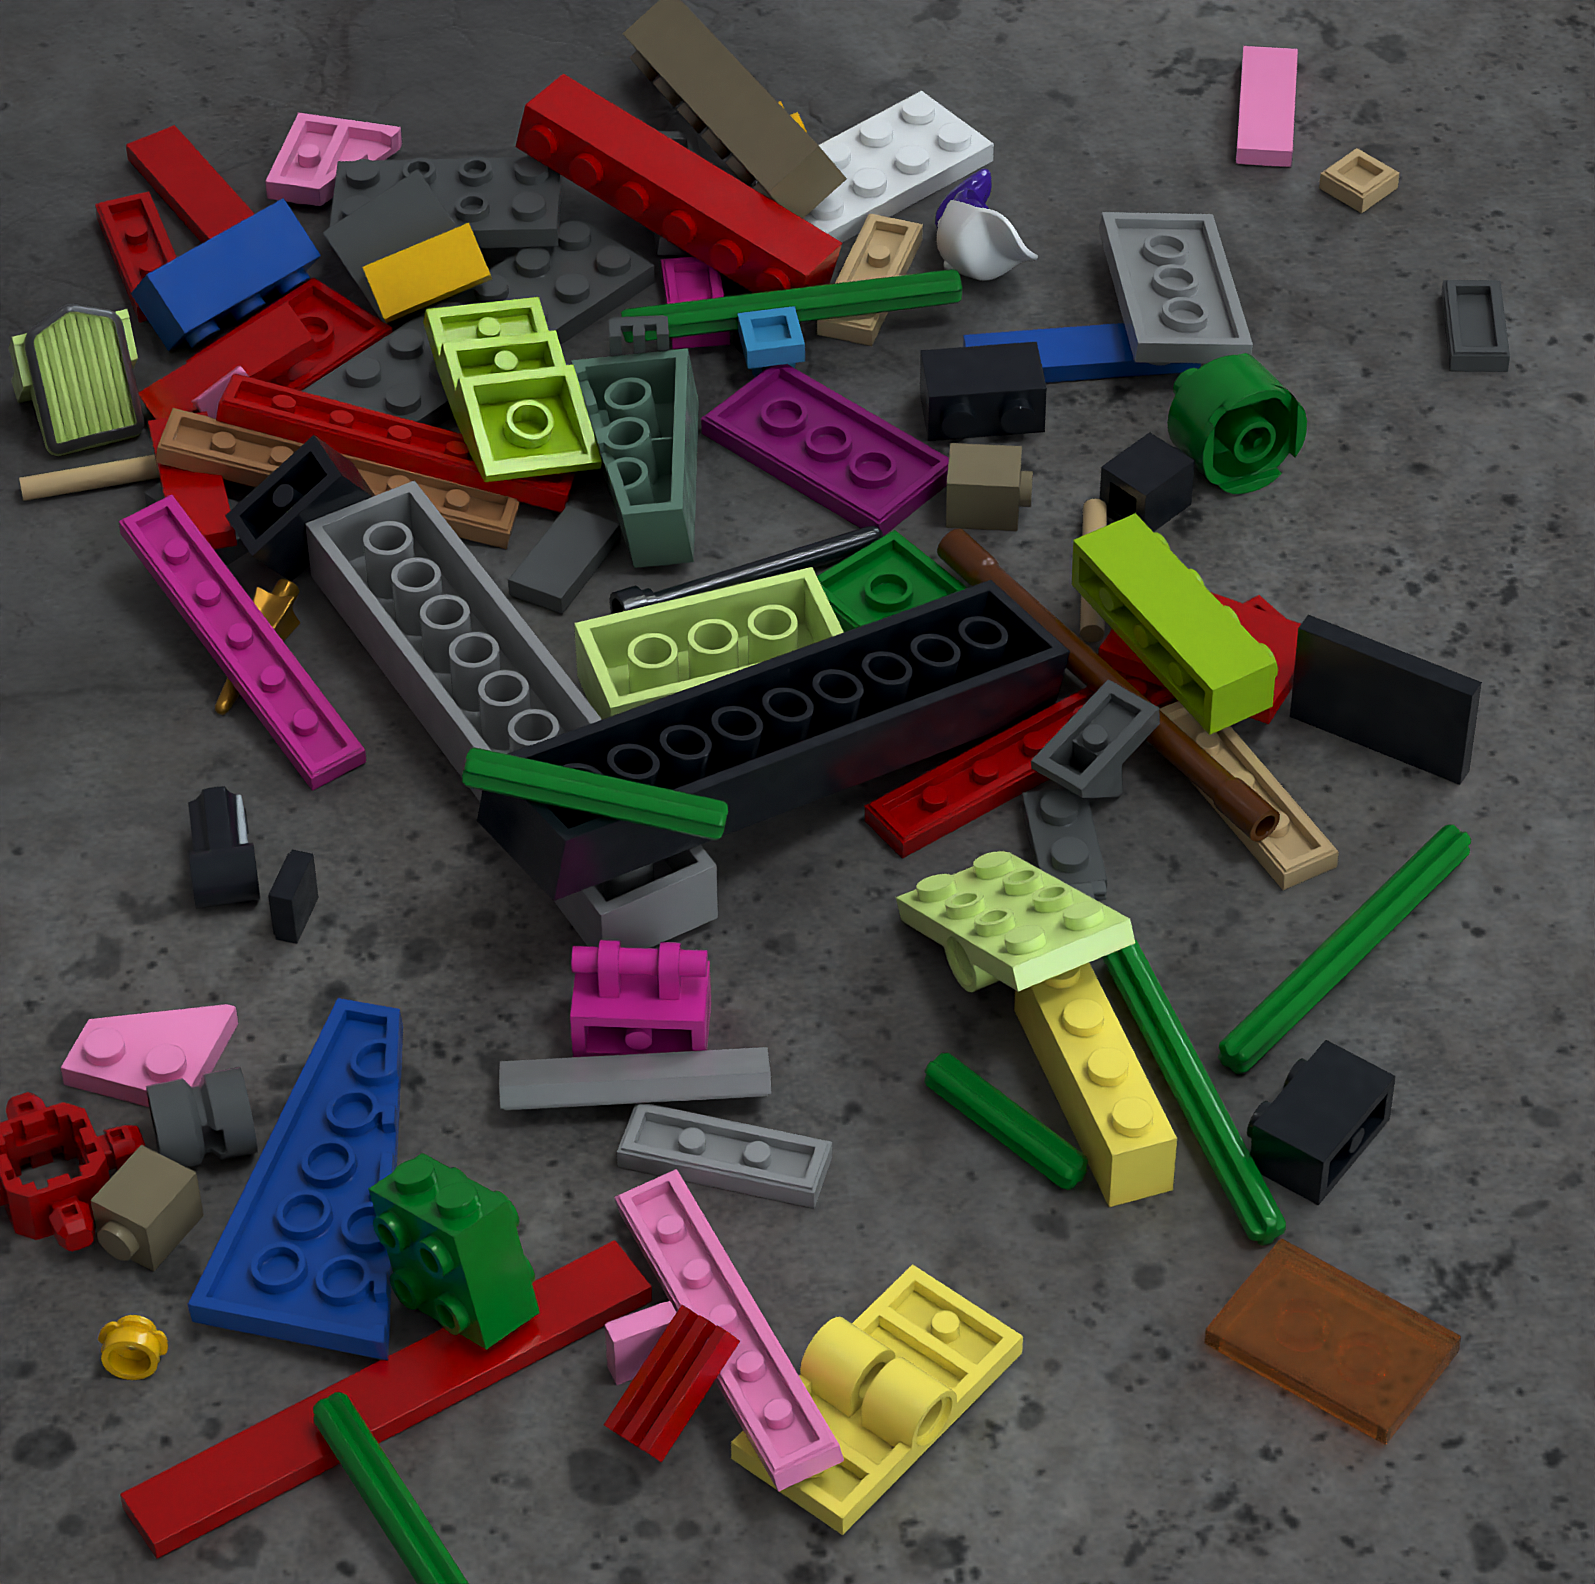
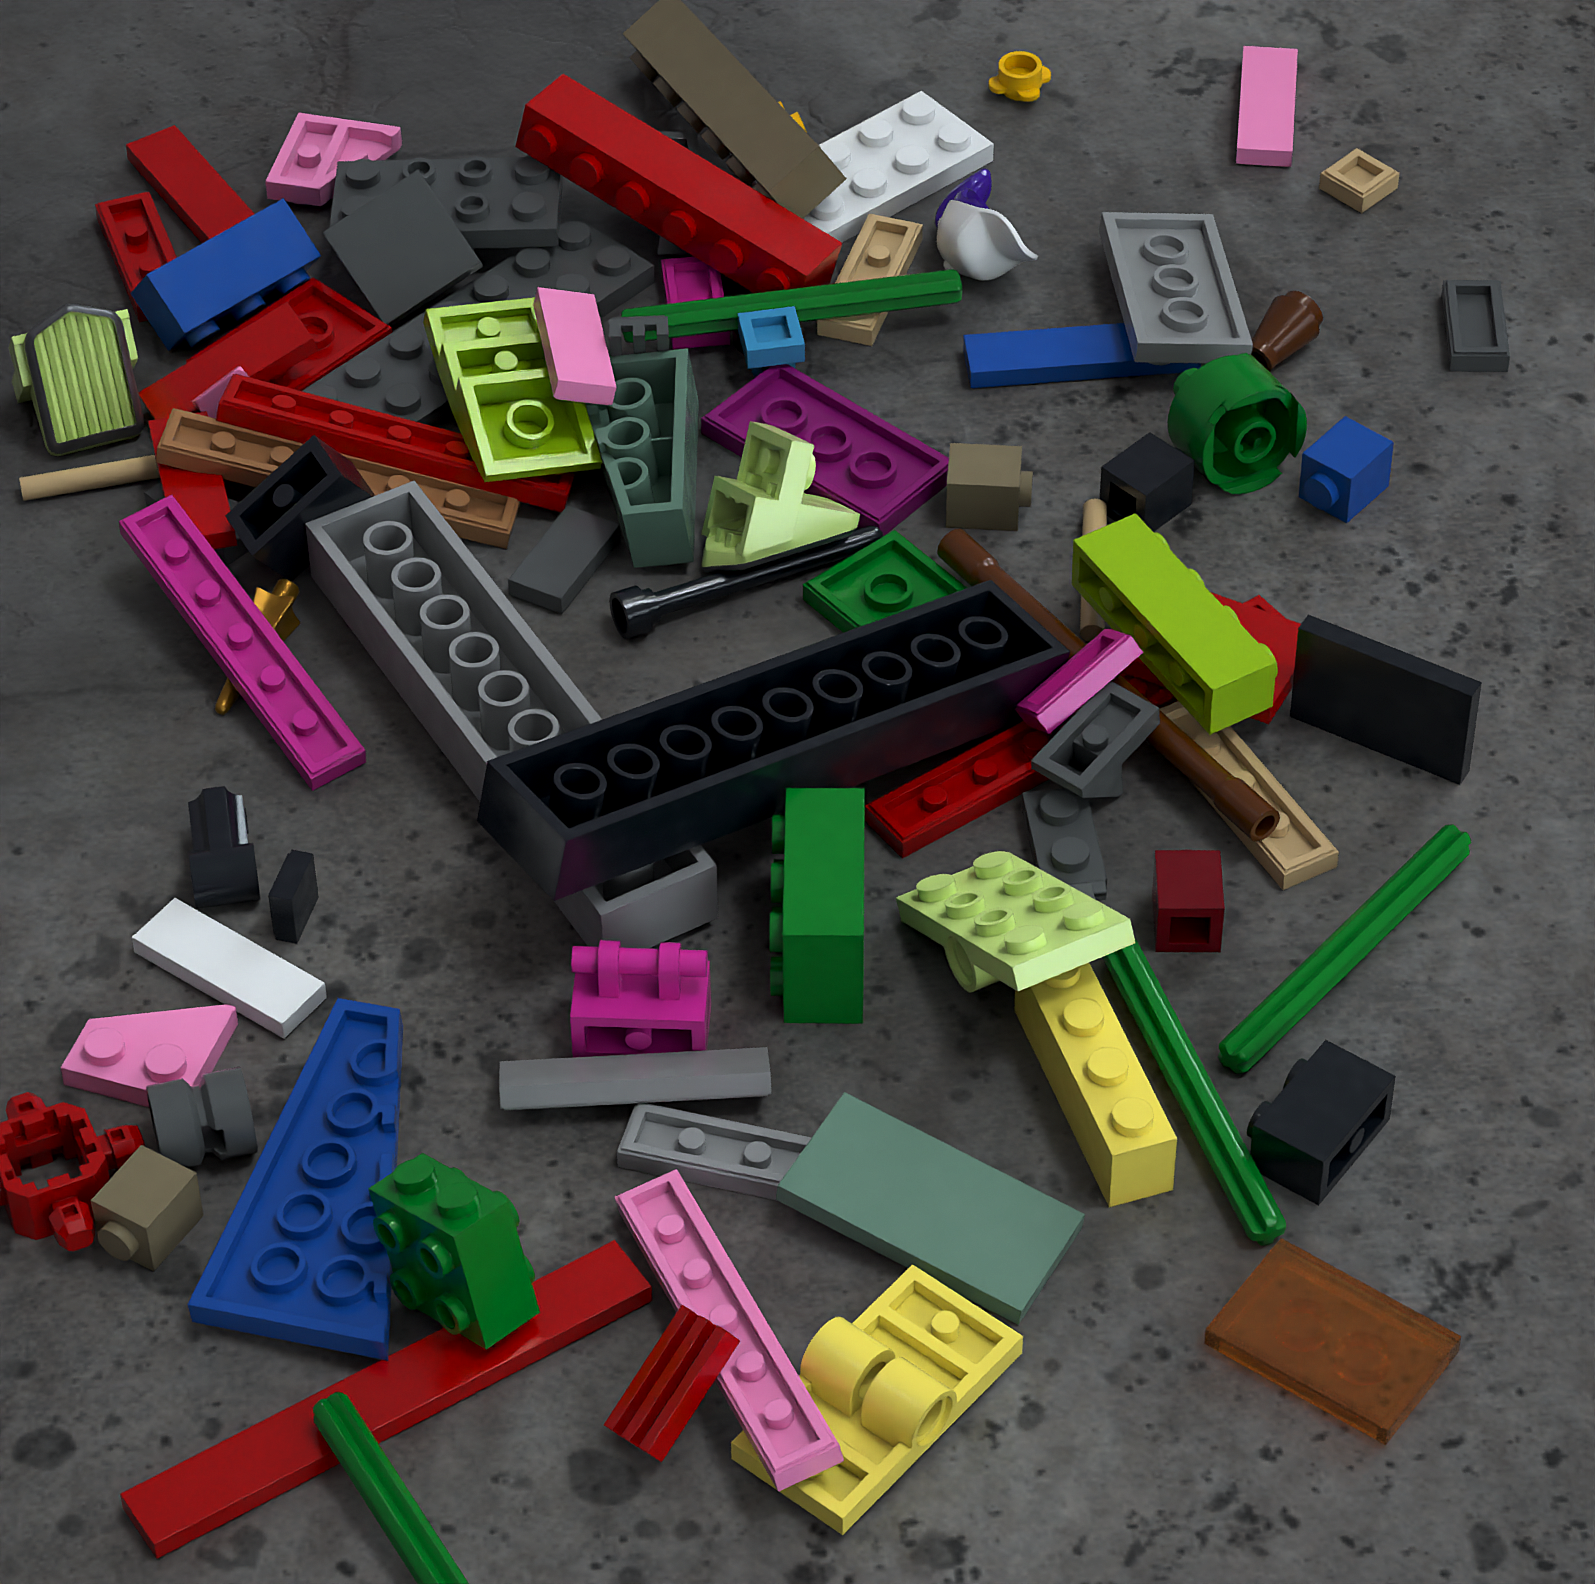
yellow plate [98,1315,168,1380] -> none
yellow tile [362,223,492,323] -> none
green axle [462,747,728,840] -> none
yellowish green brick [574,567,844,719] -> none
bright pink tile [605,1301,677,1385] -> none
black brick [920,342,1047,441] -> none
green axle [924,1053,1088,1190] -> none
none -> white tile [132,898,327,1039]
none -> bright pink tile [533,287,617,405]
none -> yellowish green piece [701,421,860,572]
none -> green brick [770,788,865,1024]
none -> sand green tile [775,1092,1085,1325]
none -> yellow plate [989,51,1051,102]
none -> dark pink tile [1015,629,1144,734]
none -> dark red brick [1152,850,1225,952]
none -> reddish brown cone [1251,291,1323,372]
none -> blue brick [1298,416,1394,523]

